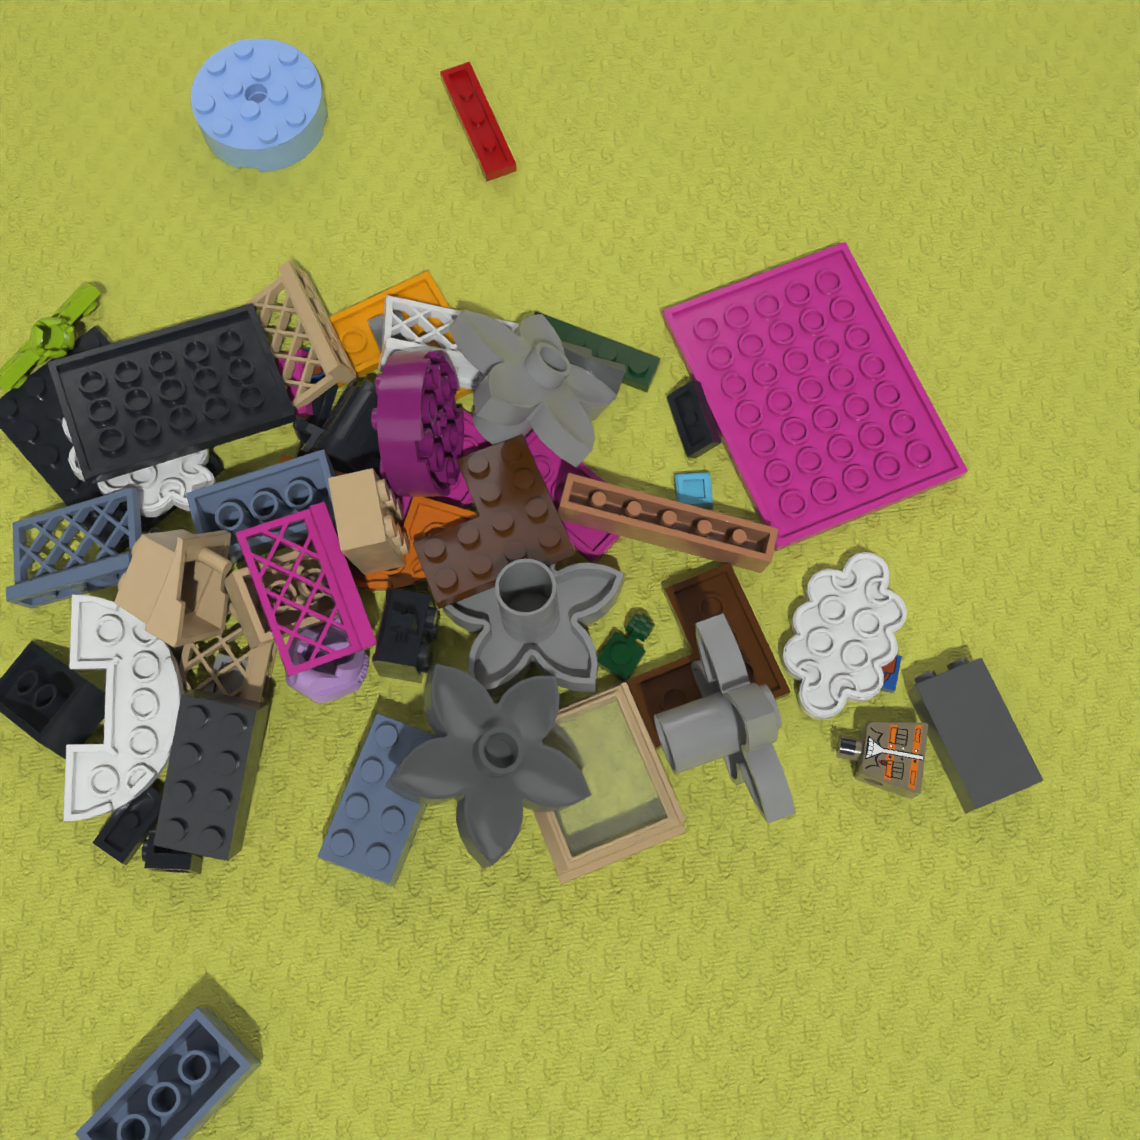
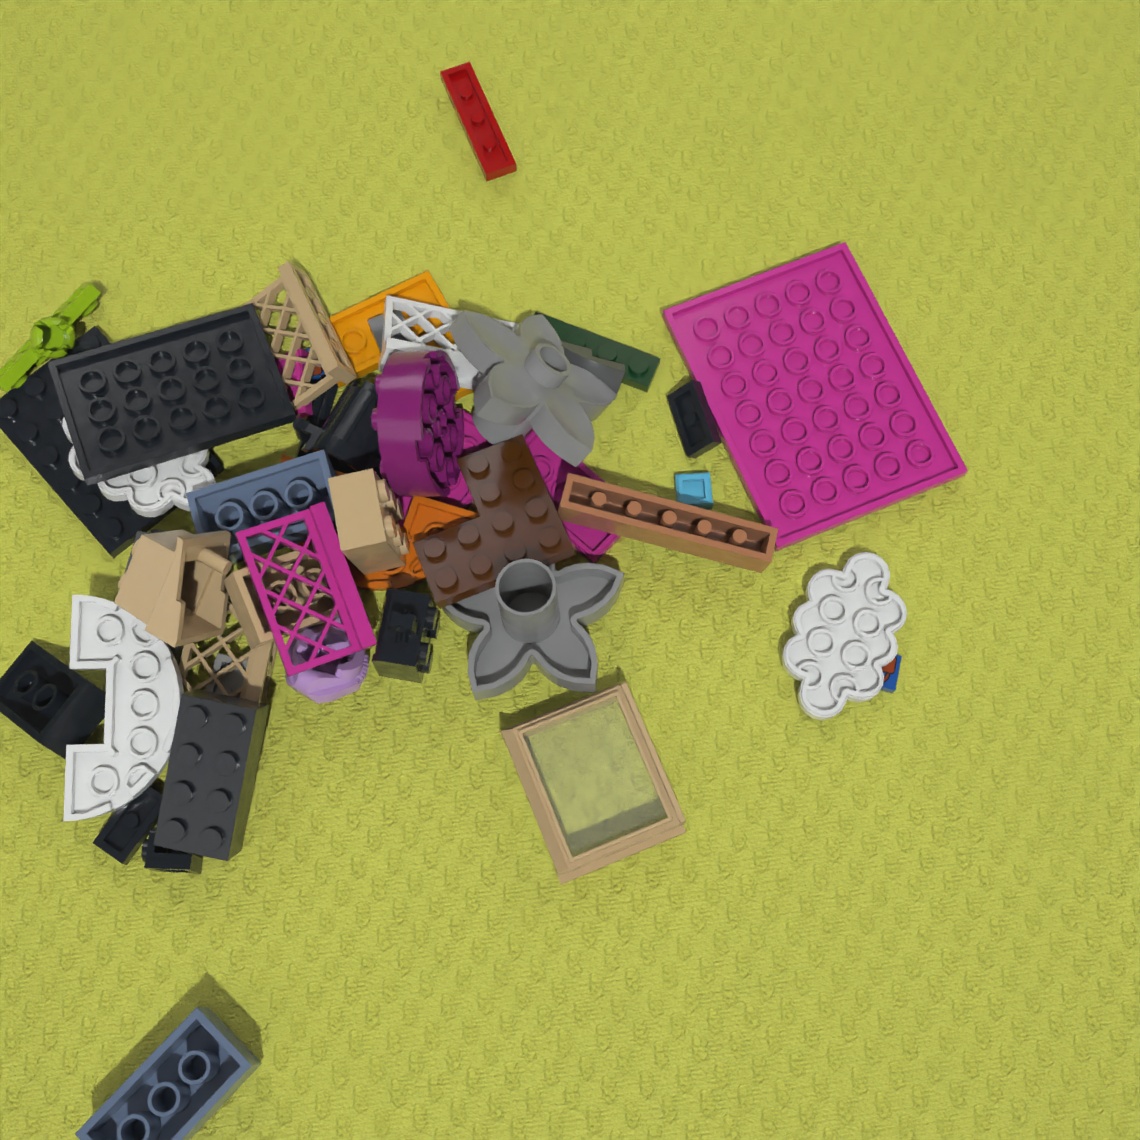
sand blue fence [6,487,142,609] -> none
light blue brick [191,39,328,172] -> none
sand blue brick [317,714,439,888] -> none
dark grey plant [385,664,592,869] -> none
dark green plate [597,613,655,682] -> none
reddish brown plate [626,563,791,750] -> none
light grey plant [654,614,795,823] -> none
dark tan torso [836,722,928,799] -> none
dark grey brick [907,657,1044,814] -> none

